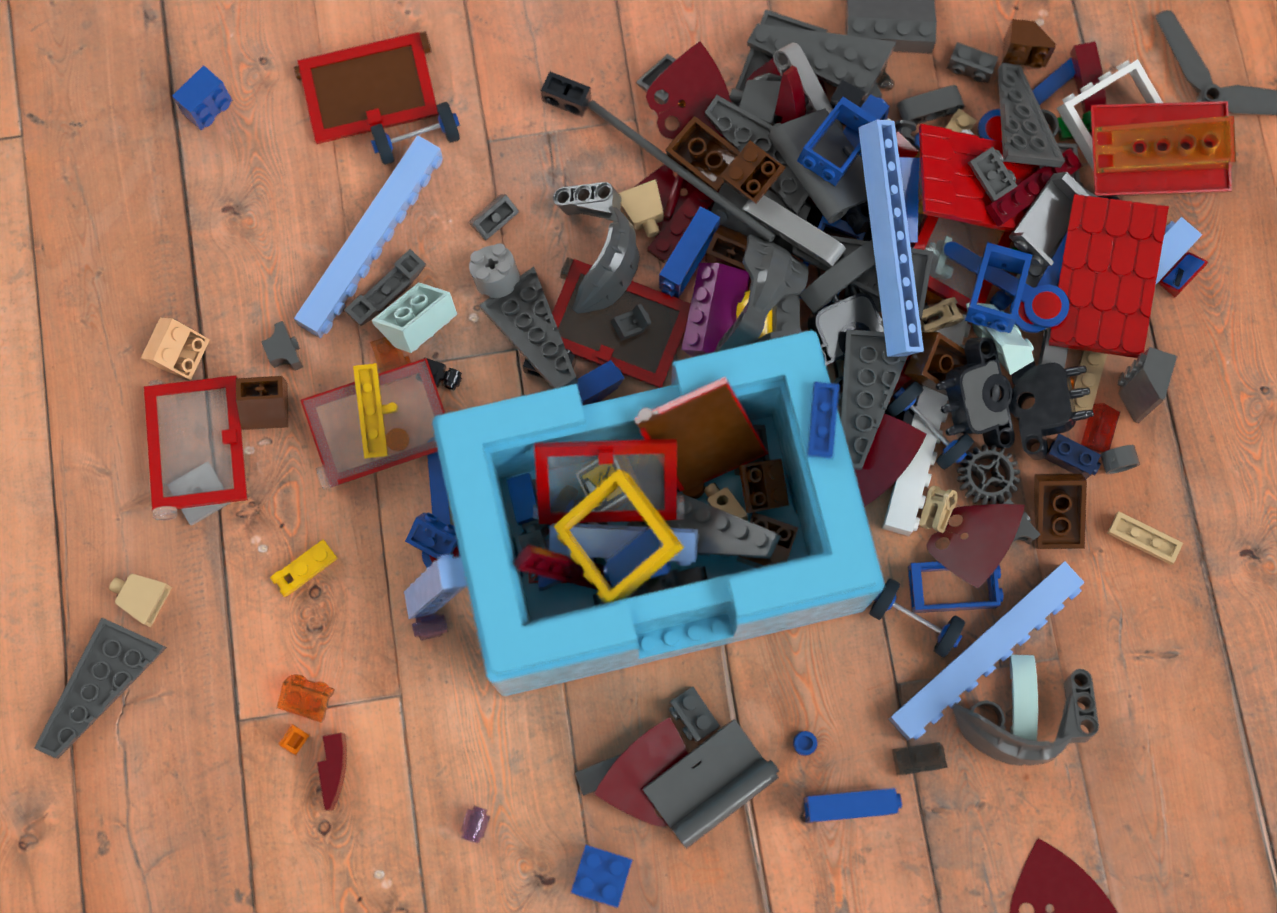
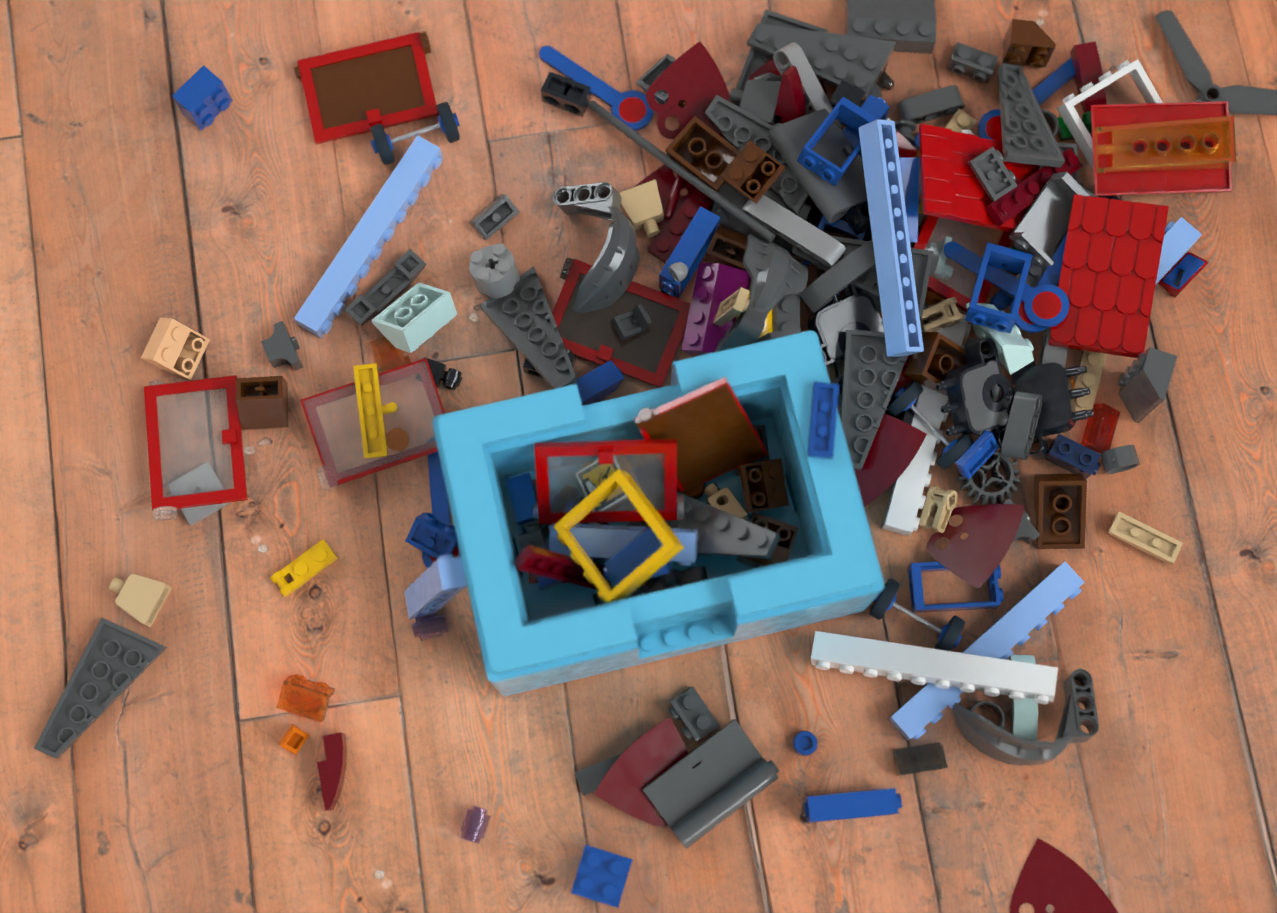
none -> blue piece [539,46,653,131]
none -> light grey hinge [668,262,688,283]
none -> tan plate [713,287,750,327]
none -> white brick [811,631,1058,704]
none -> blue tile [956,430,999,480]
none -> dark grey beam [1001,391,1042,460]

